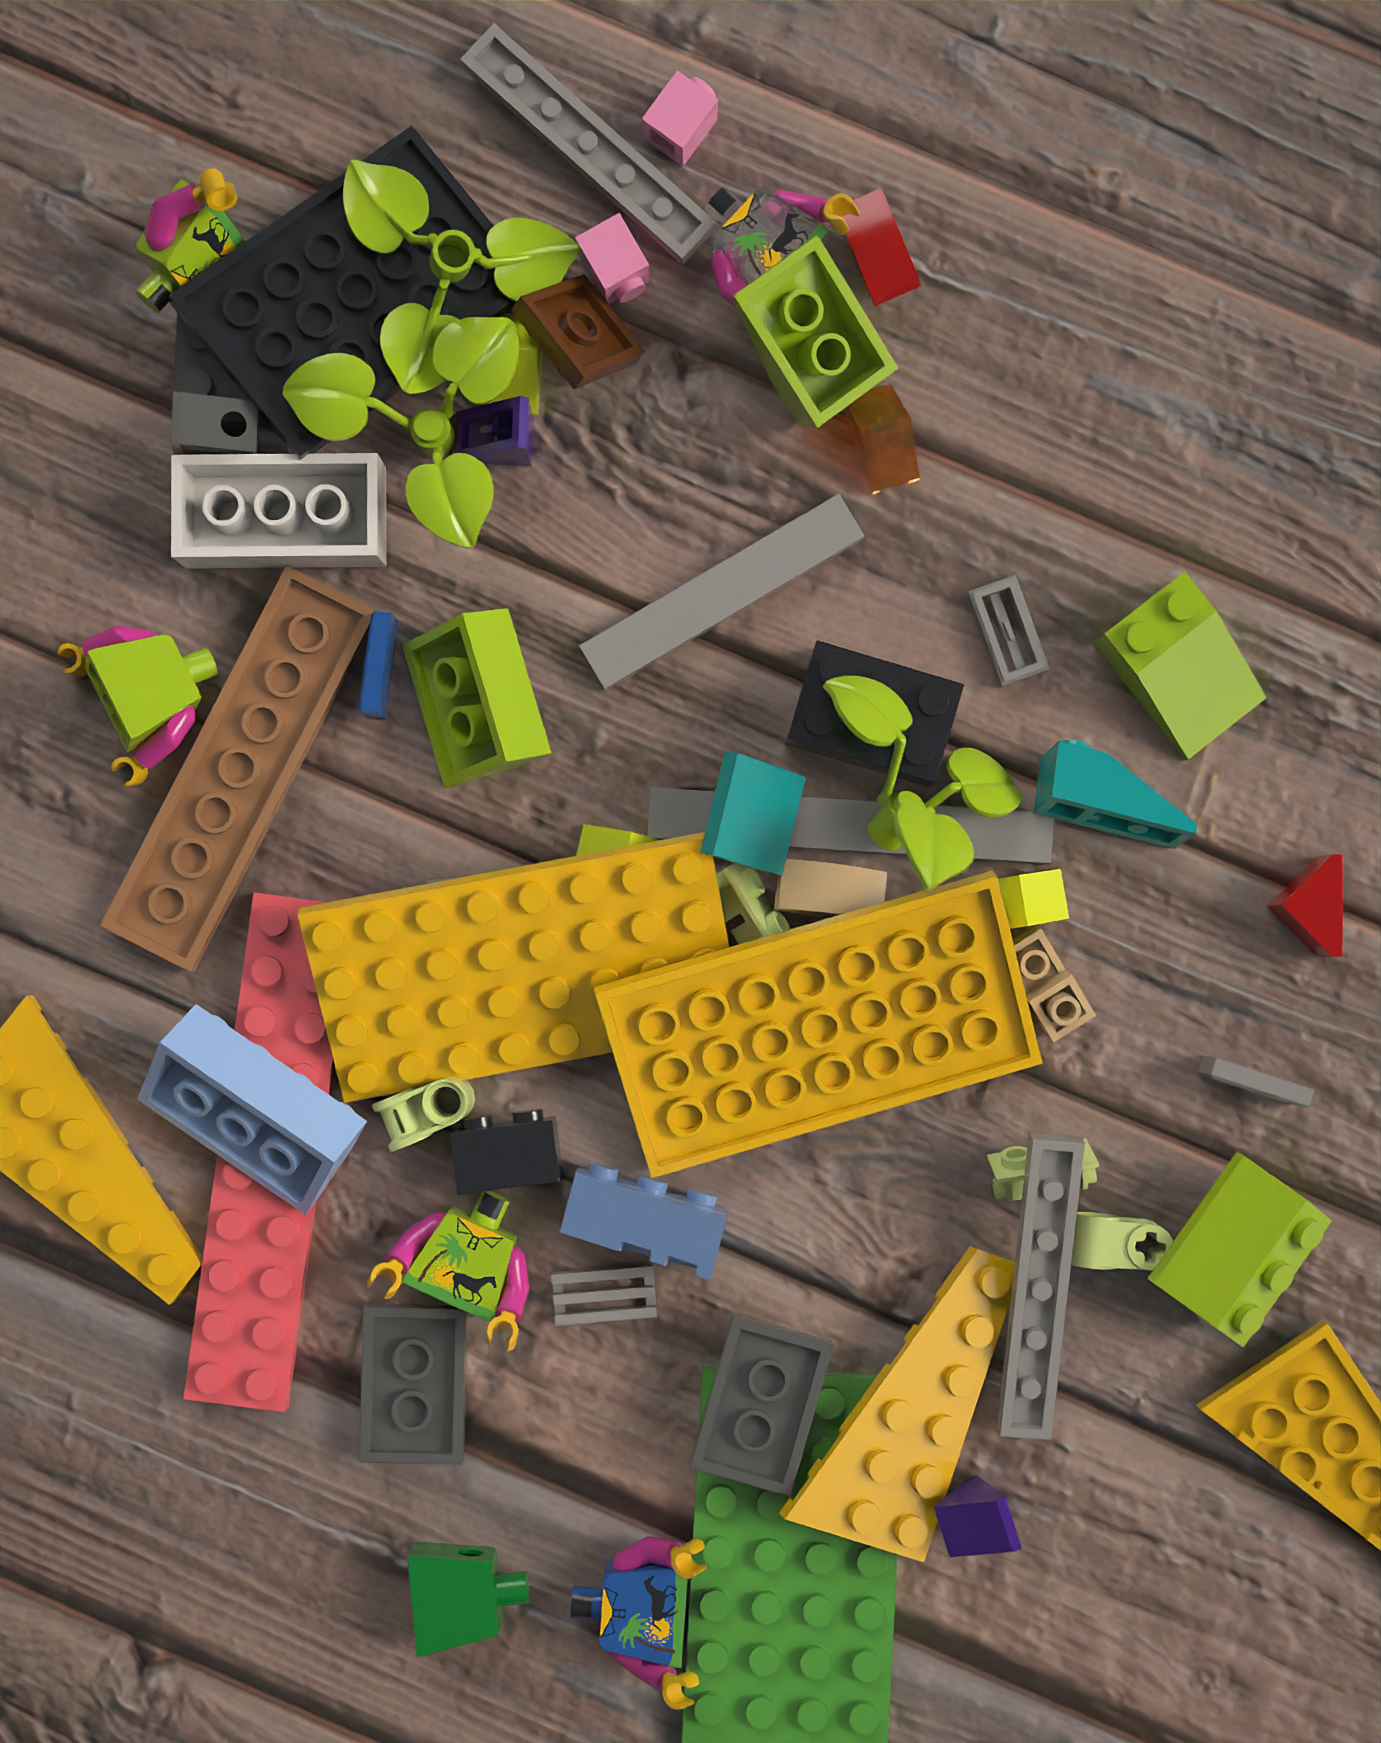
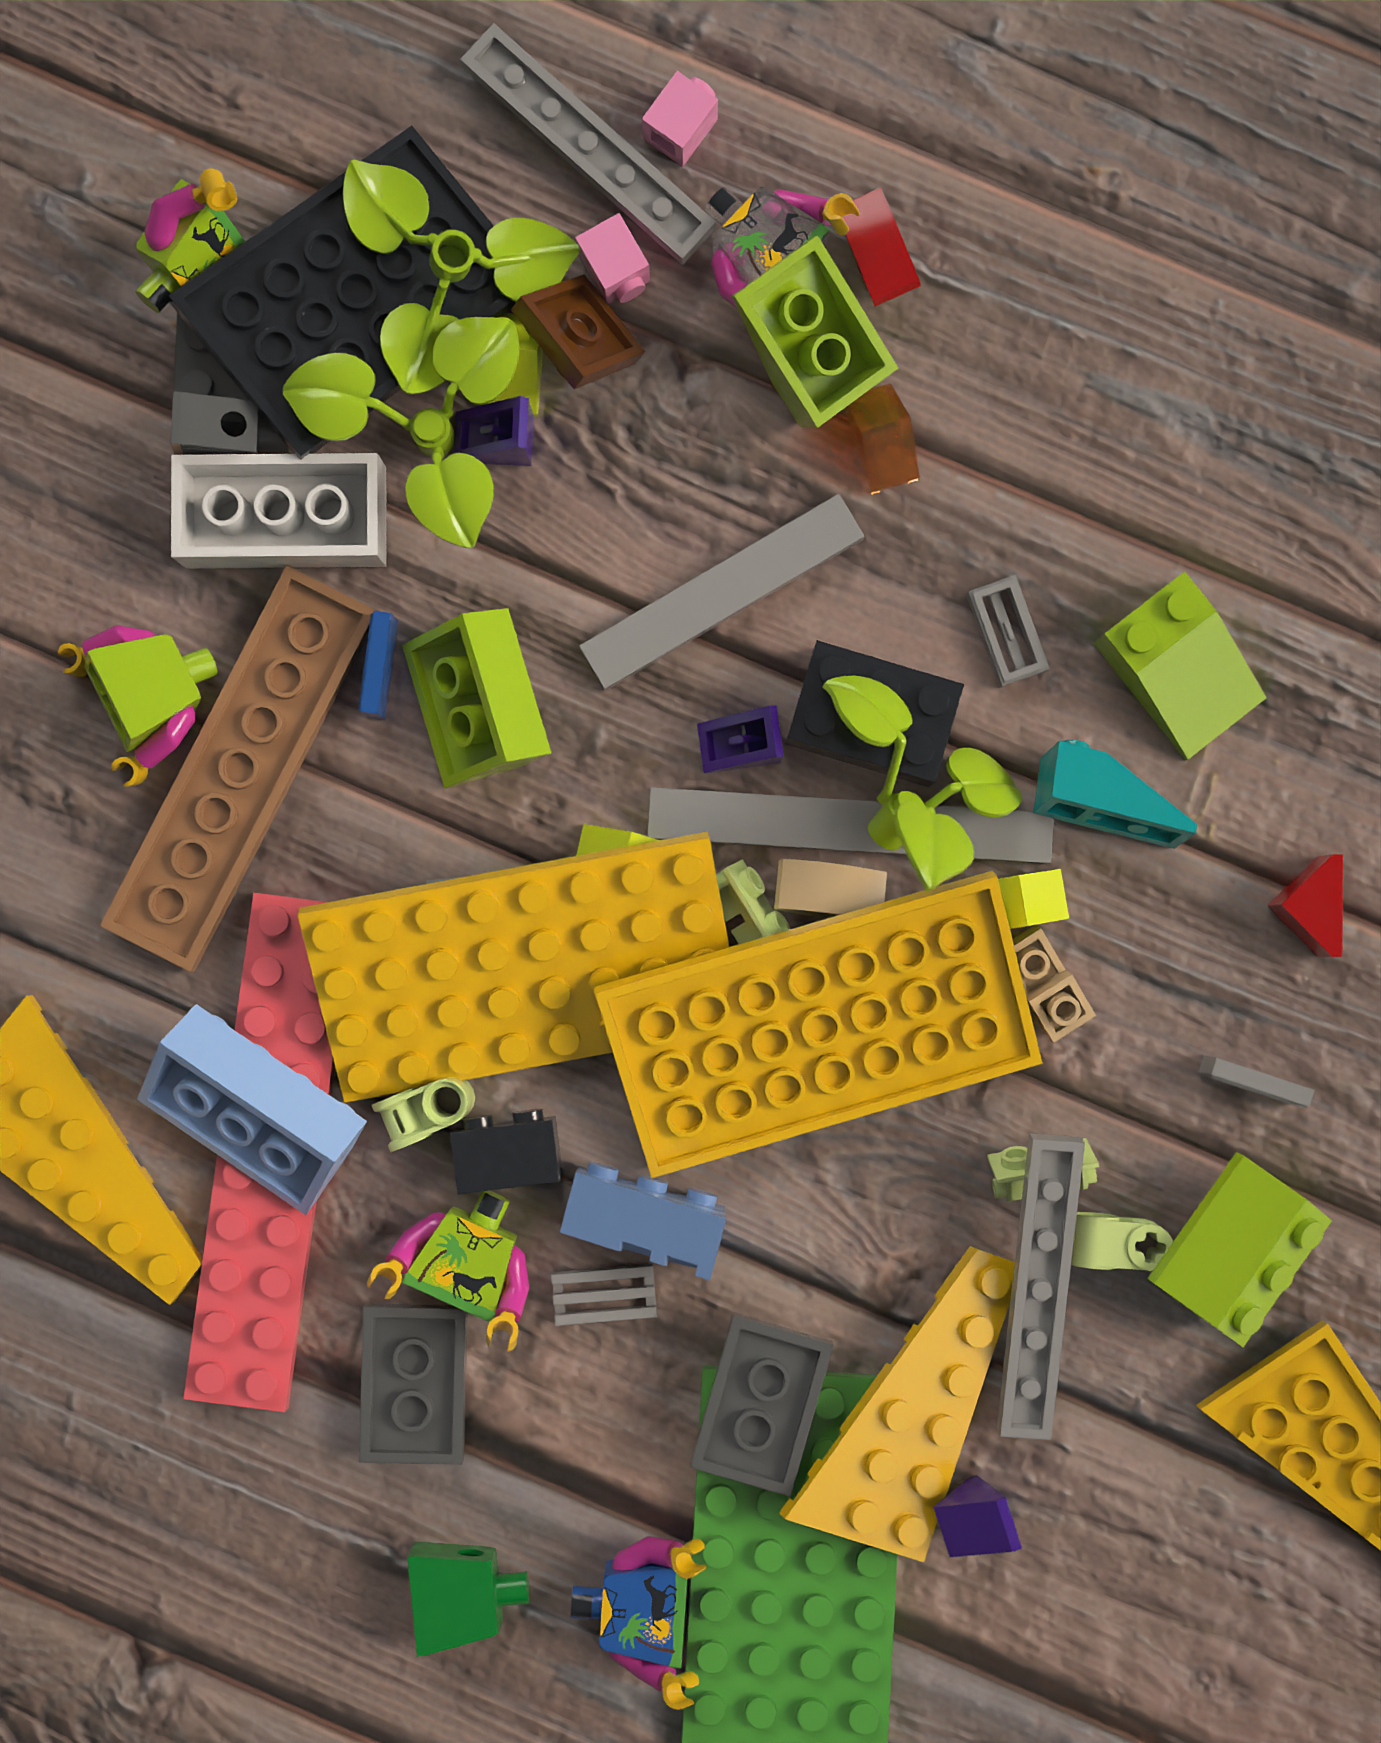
teal tile [700,751,806,876] -> none
none -> dark purple slope [697,705,784,773]

